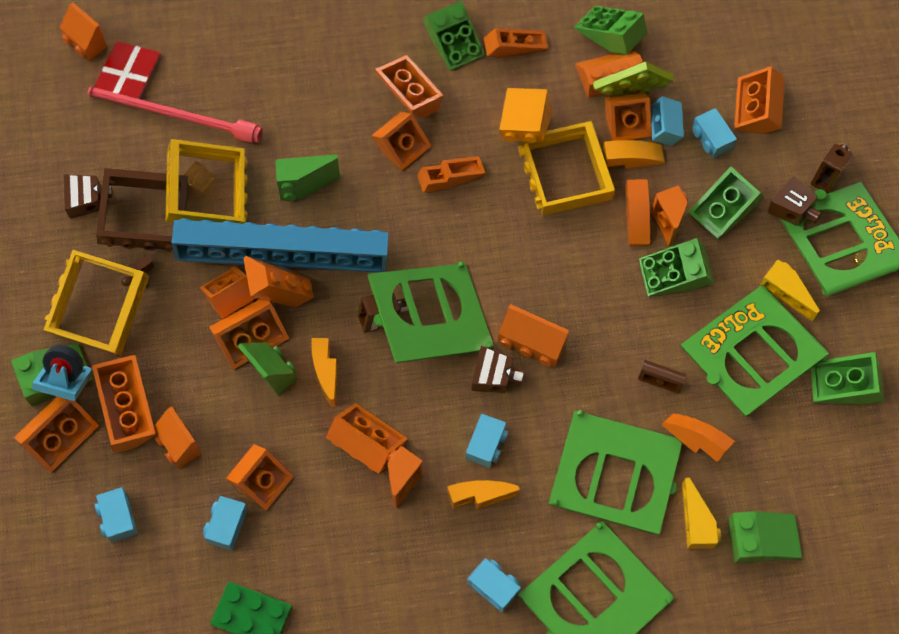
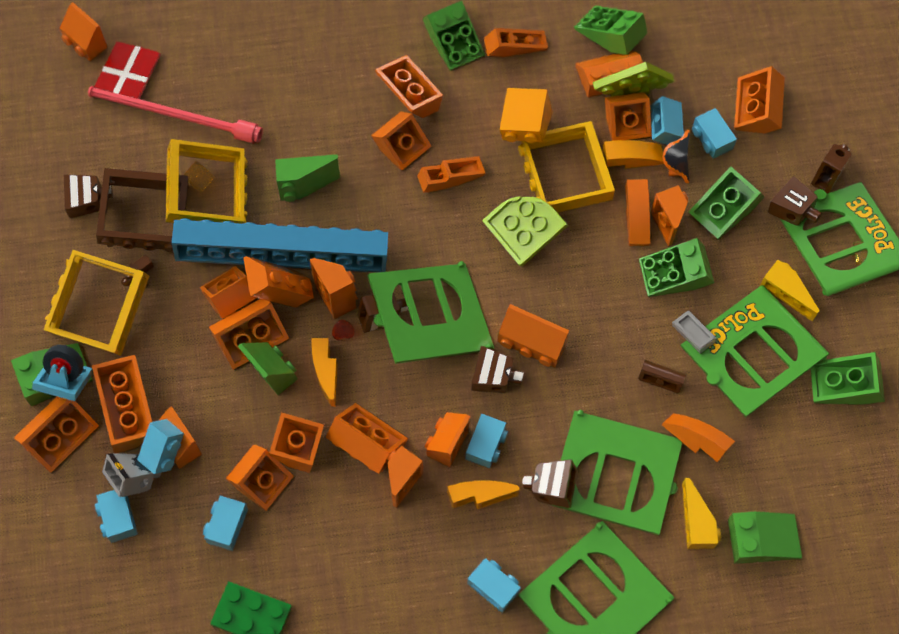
none -> light grey torso [102,453,161,497]
none -> medium azure brick [137,419,184,474]
none -> orange slope [269,412,324,473]
none -> orange slope [310,258,358,319]
none -> clear red piece [332,319,355,340]
none -> orange slope [425,412,471,467]
none -> lime plate [482,196,569,267]
none -> reddish brown torso [523,460,578,508]
none -> black hat [662,130,690,183]
none -> light grey tile [672,310,717,354]

